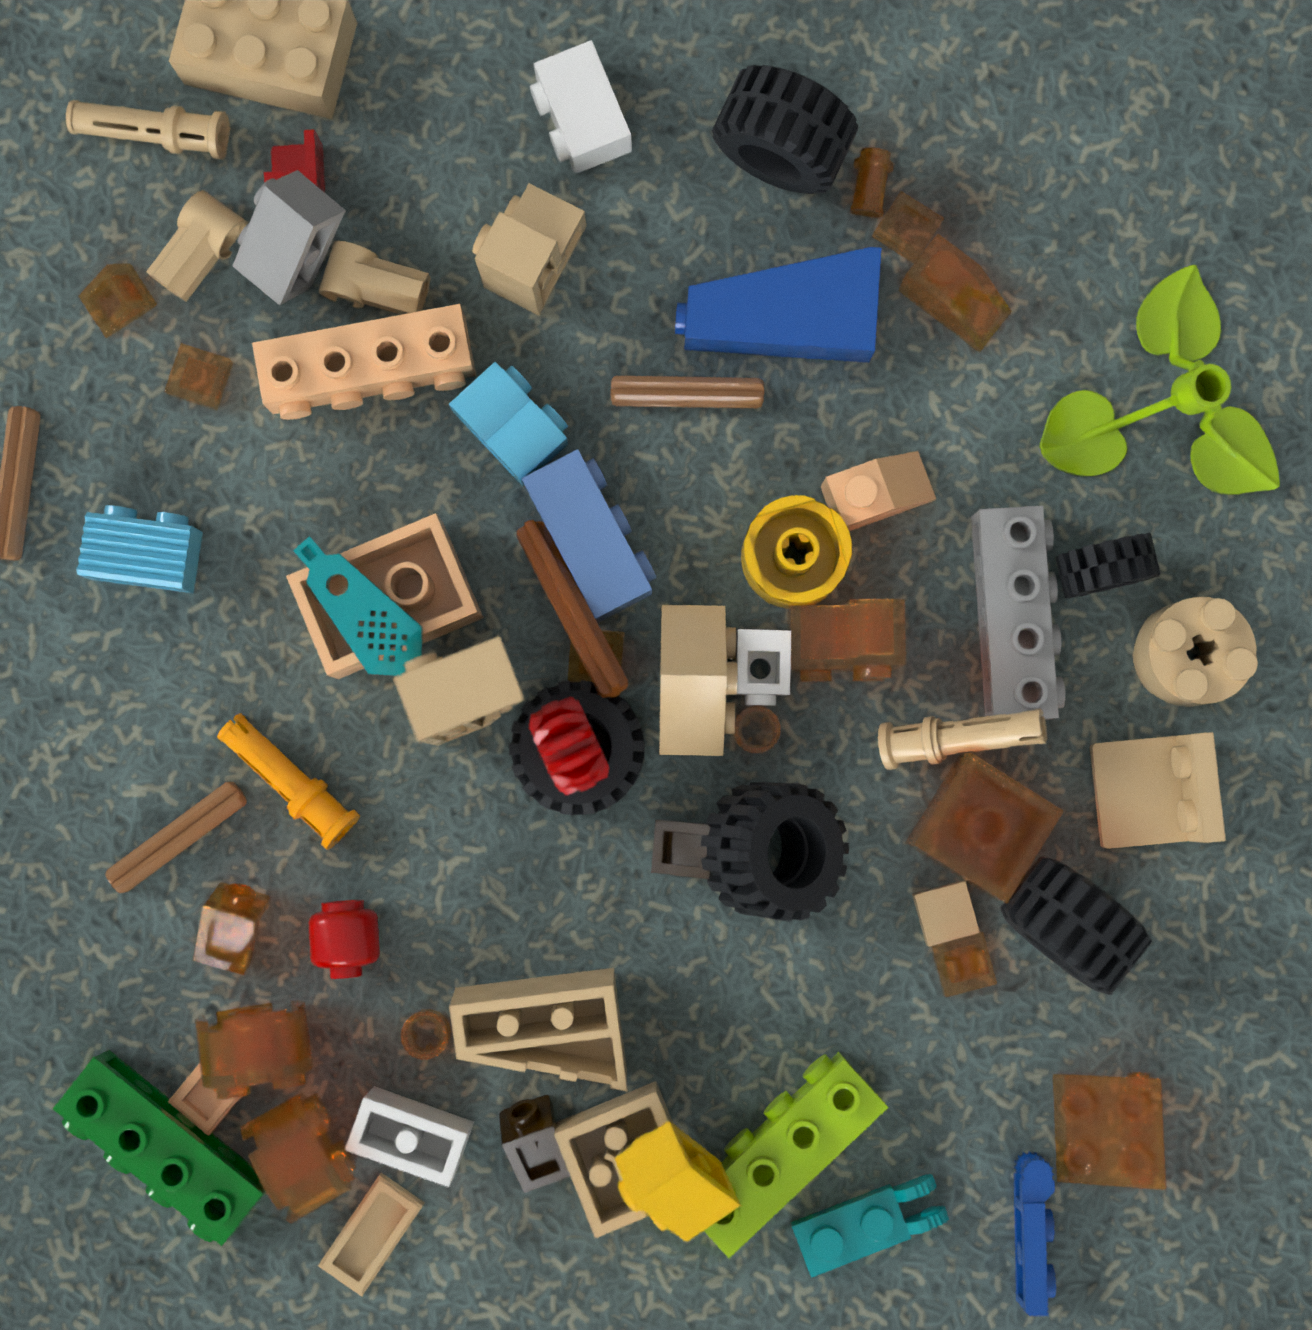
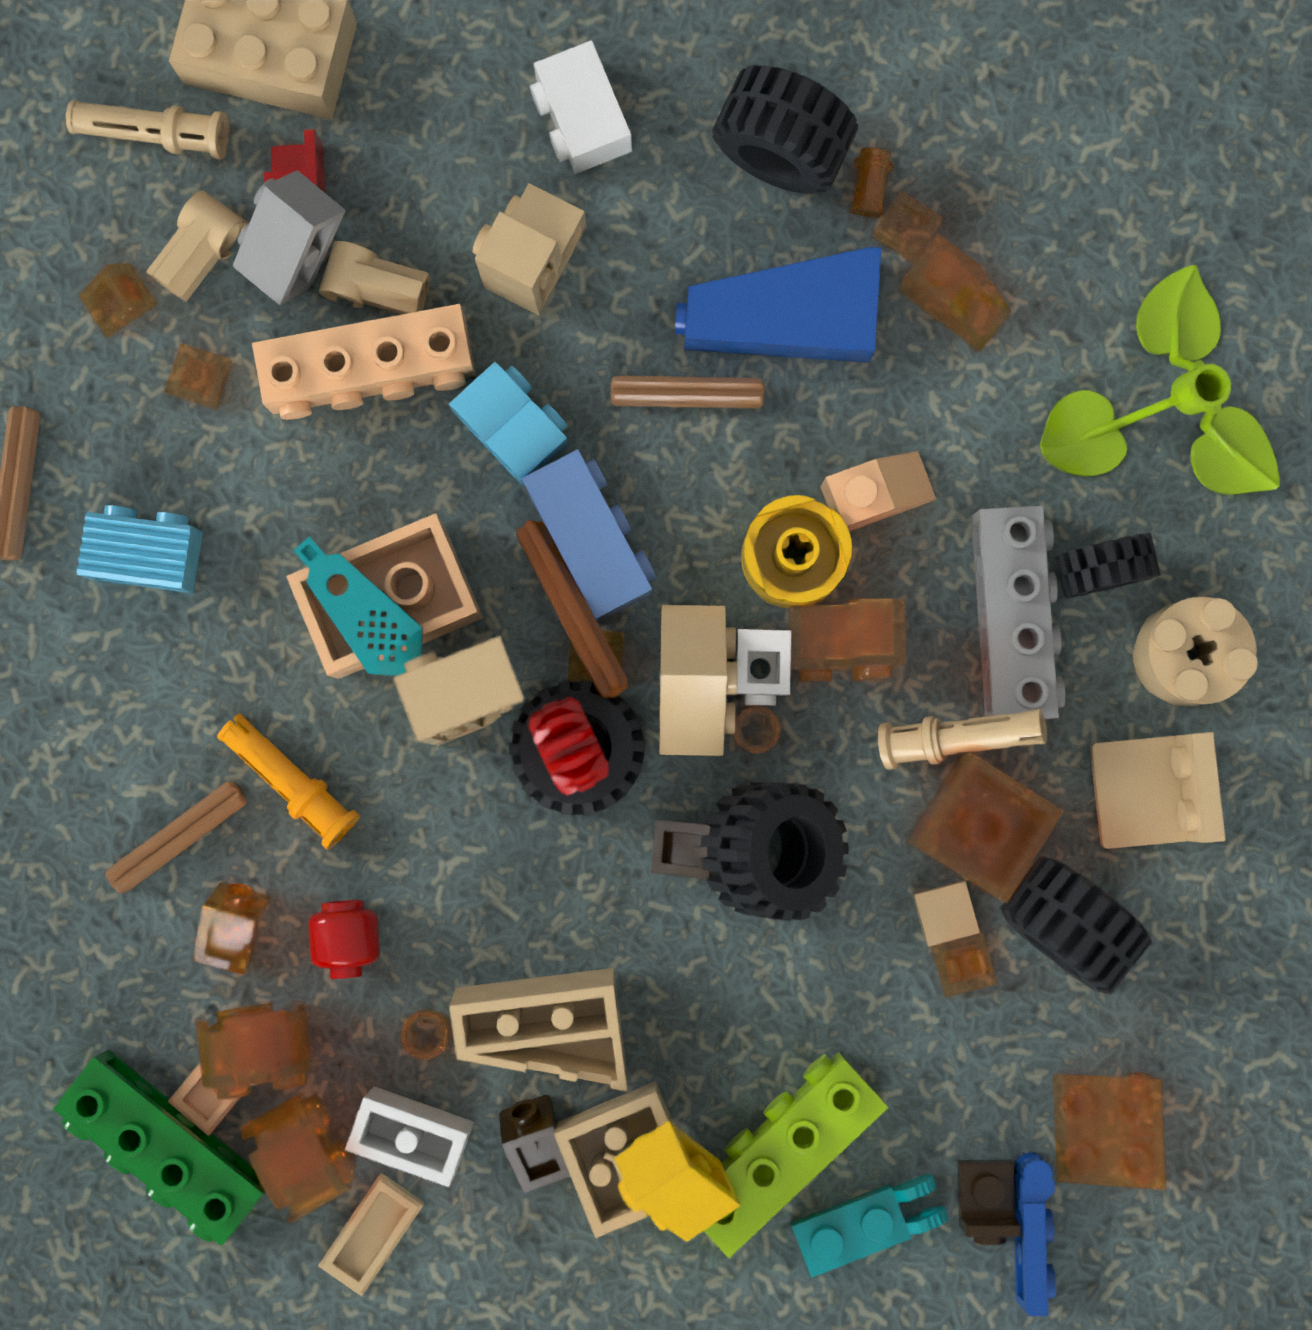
none -> dark brown bracket [957,1159,1021,1245]

